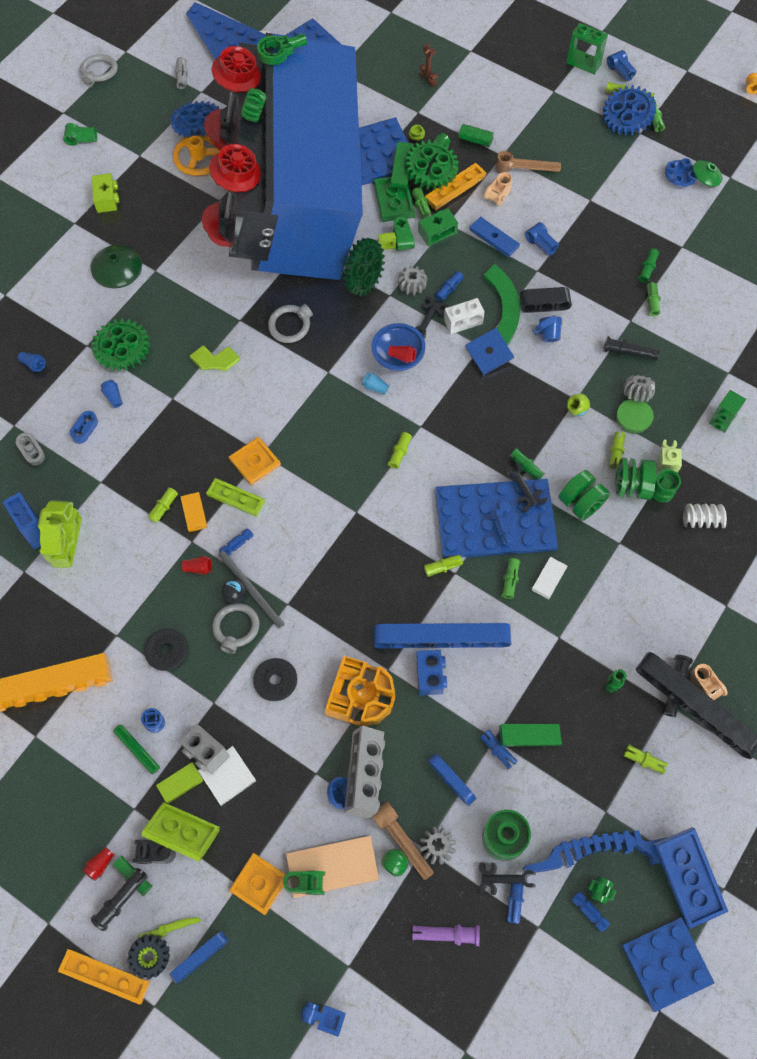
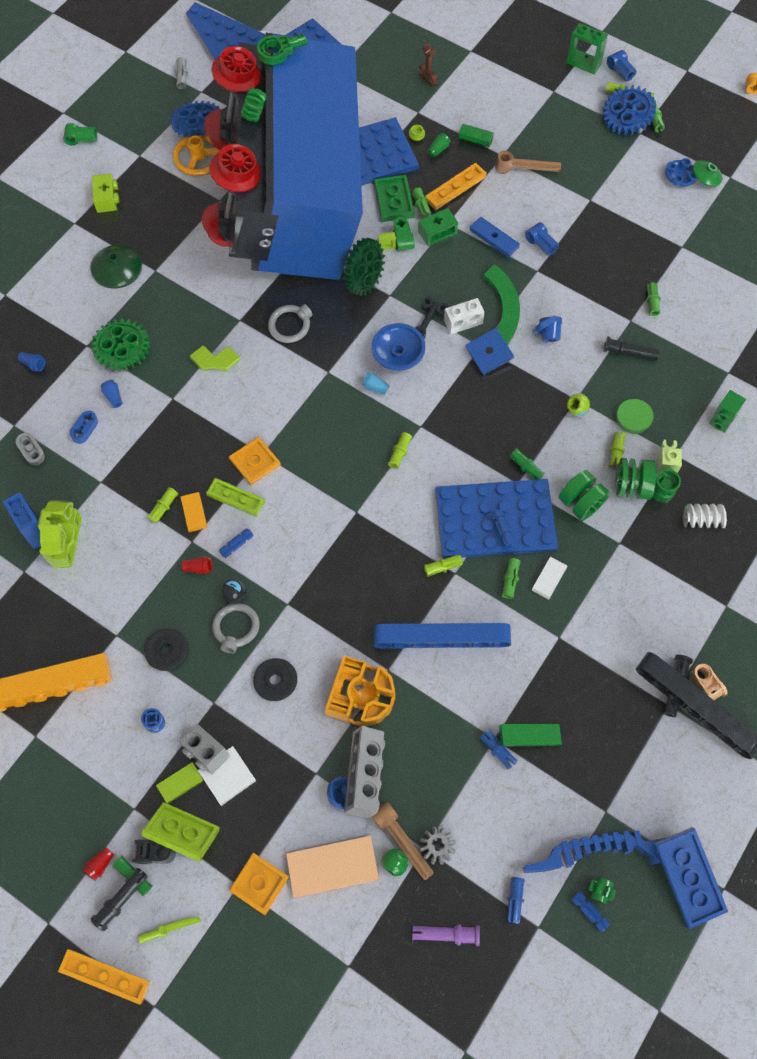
light grey piece [80,54,118,87] -> none
green axle [113,724,160,774] -> none
black bush [127,934,170,980] -> none
blue beam [169,931,229,984] -> none
dark grey piece [218,551,285,629] -> none
green piece [283,871,325,895] -> none
blue plate [300,1001,346,1037] -> none
red cone [388,345,416,363] -> none
green tile [391,142,414,189] -> none
light grey gear [398,265,427,296] -> none
green gear [405,140,459,190] -> none
blue brick [416,650,447,696] -> none
blue beam [427,753,477,806] -> none
blue pin [434,271,464,302] -> none
black bar [479,862,536,895] -> none
green wheel [482,809,531,861] -> none
light nougat piece [484,172,512,206] -> none
black bar [507,463,547,513] -> none
black beam [519,287,572,313] -> none
green pin [606,669,627,693] -> none
blue plate [621,917,715,1012] -> none
lime pin [623,744,668,775] -> none
light grey gear [624,374,655,403] -> none
green pin [638,248,660,283] -> none

